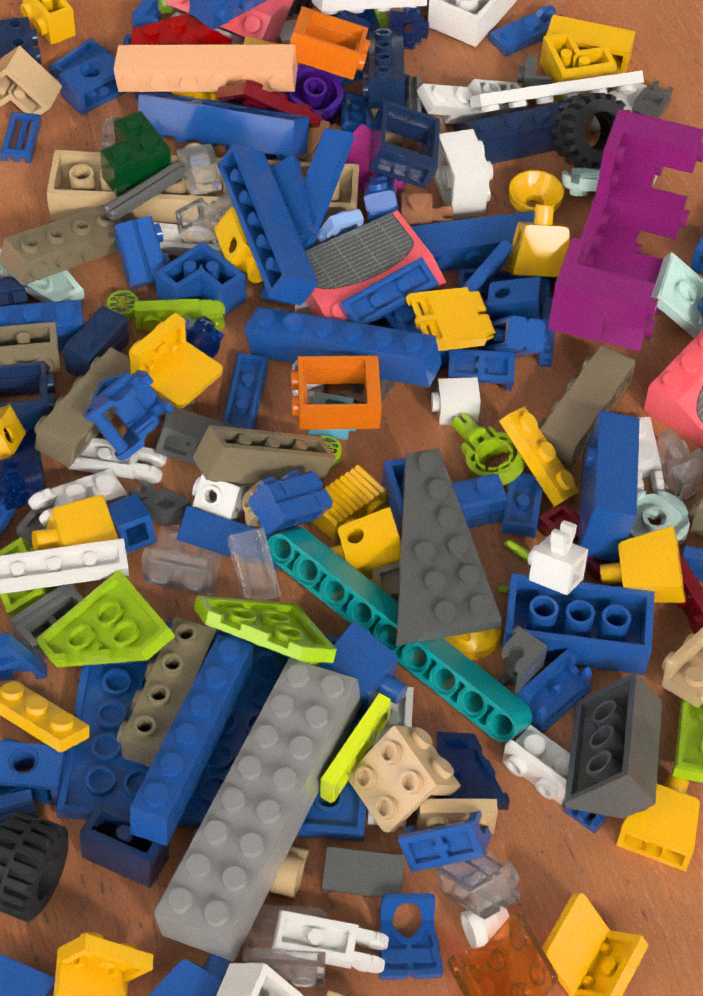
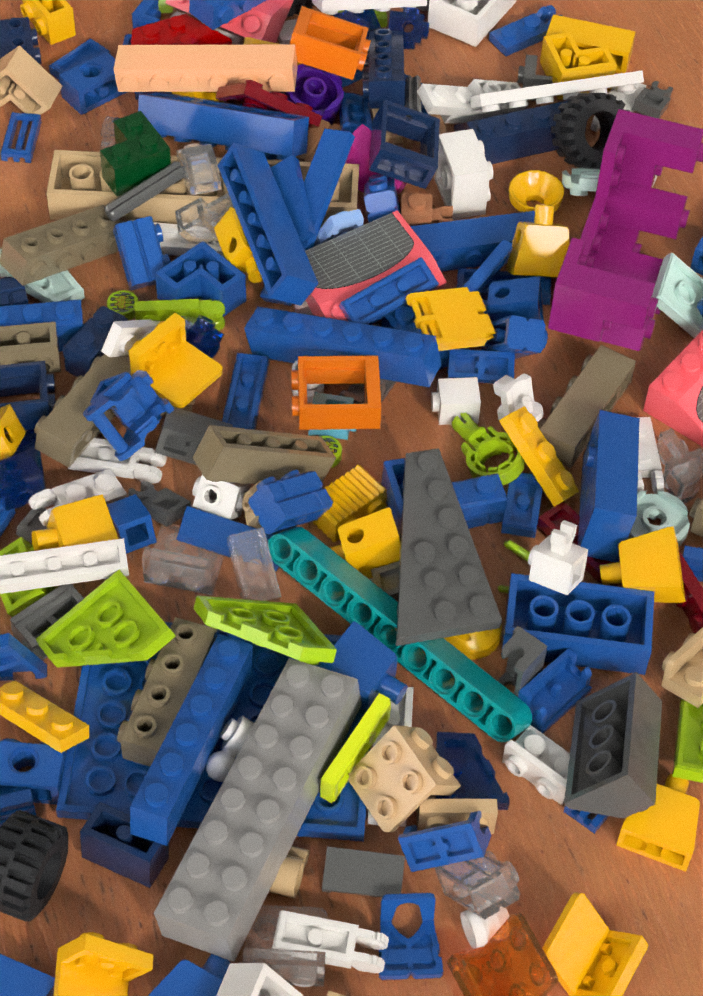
blue tile [538,297,556,367] -> none
none -> white hinge [101,319,161,357]
none -> white plate [206,716,254,782]
none -> white hips [493,373,544,422]

